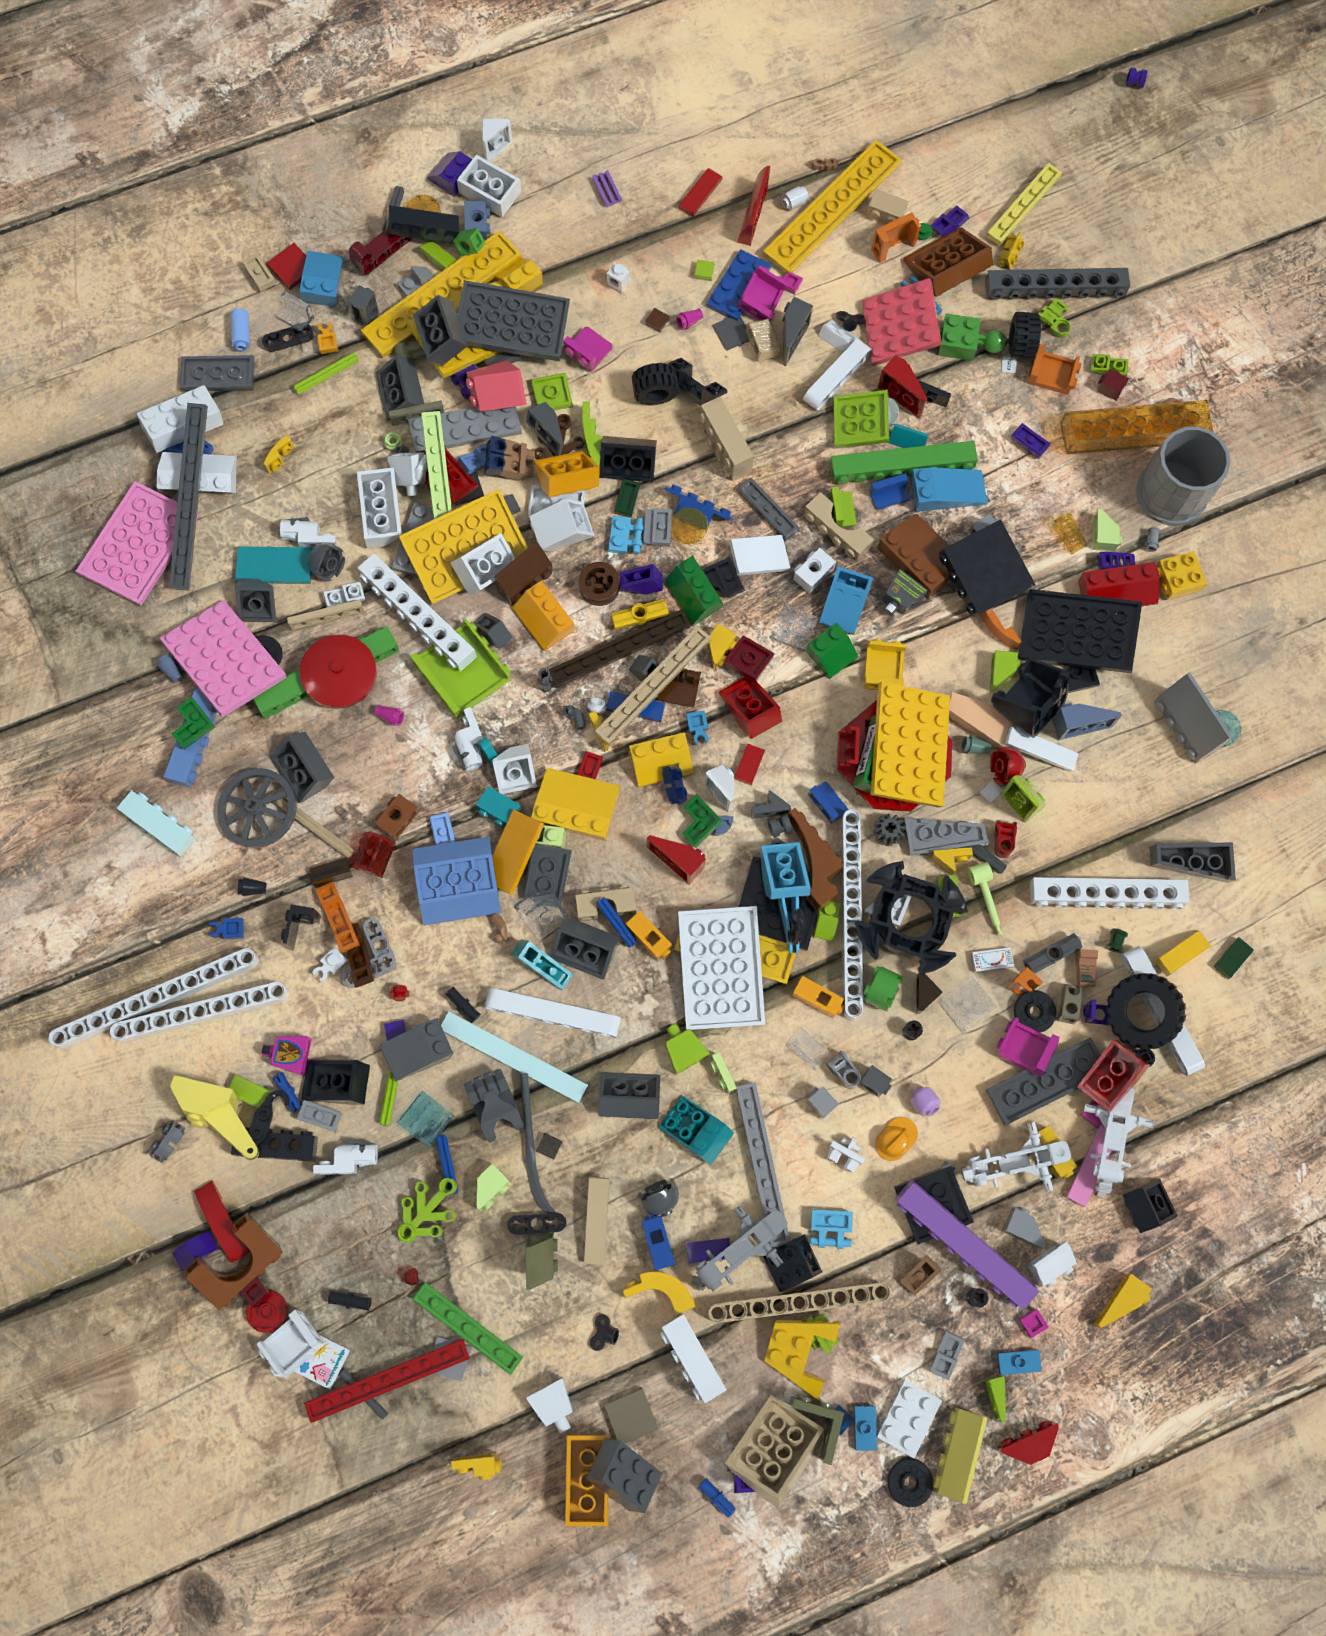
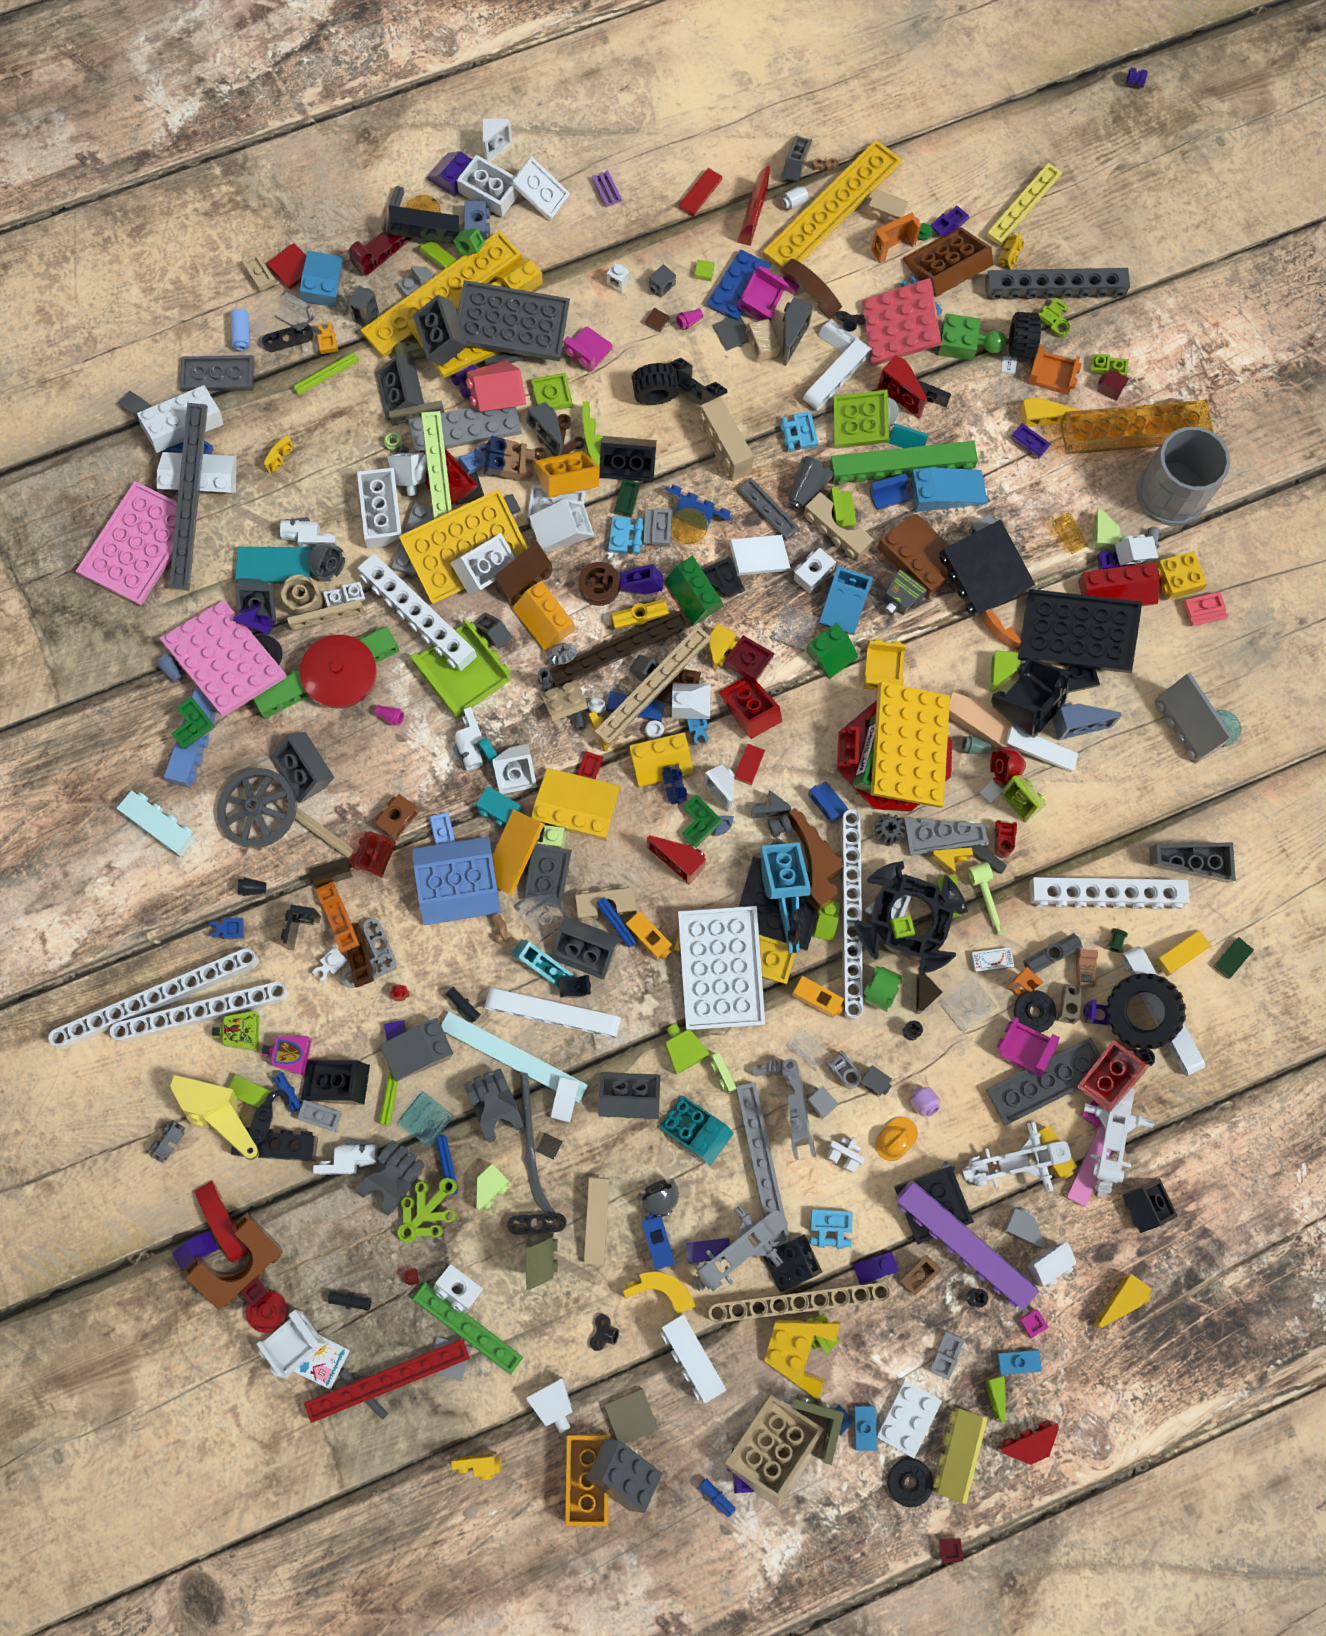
none -> dark grey slope [118,391,153,421]
none -> lime torso [212,1011,260,1052]
none -> dark purple slope [233,602,275,635]
none -> tan brick [281,574,322,616]
none -> dark grey piece [357,1140,425,1216]
none -> white brick [433,1264,483,1314]
none -> white tile [510,156,570,221]
none -> tan plate [540,680,588,721]
none -> light grey gear [548,642,577,665]
none -> white slope [551,1077,580,1122]
none -> black bracket [558,975,591,998]
none -> white tile [645,720,664,740]
none -> dark grey brick [649,264,676,298]
none -> white slope [672,683,711,719]
none -> light grey piece [751,1059,816,1160]
none -> reddish brown slope [779,258,842,319]
none -> medium azure plate [780,411,818,452]
none -> dark grey slope [782,136,812,181]
none -> dark grey cone [788,456,834,509]
none -> dark purple slope [853,1252,899,1284]
none -> lime tile [890,915,915,939]
none -> dark red plate [938,1538,964,1563]
none -> yellow slope [1020,397,1080,427]
none -> white brick [1115,534,1158,565]
none -> coral plate [1183,592,1229,627]

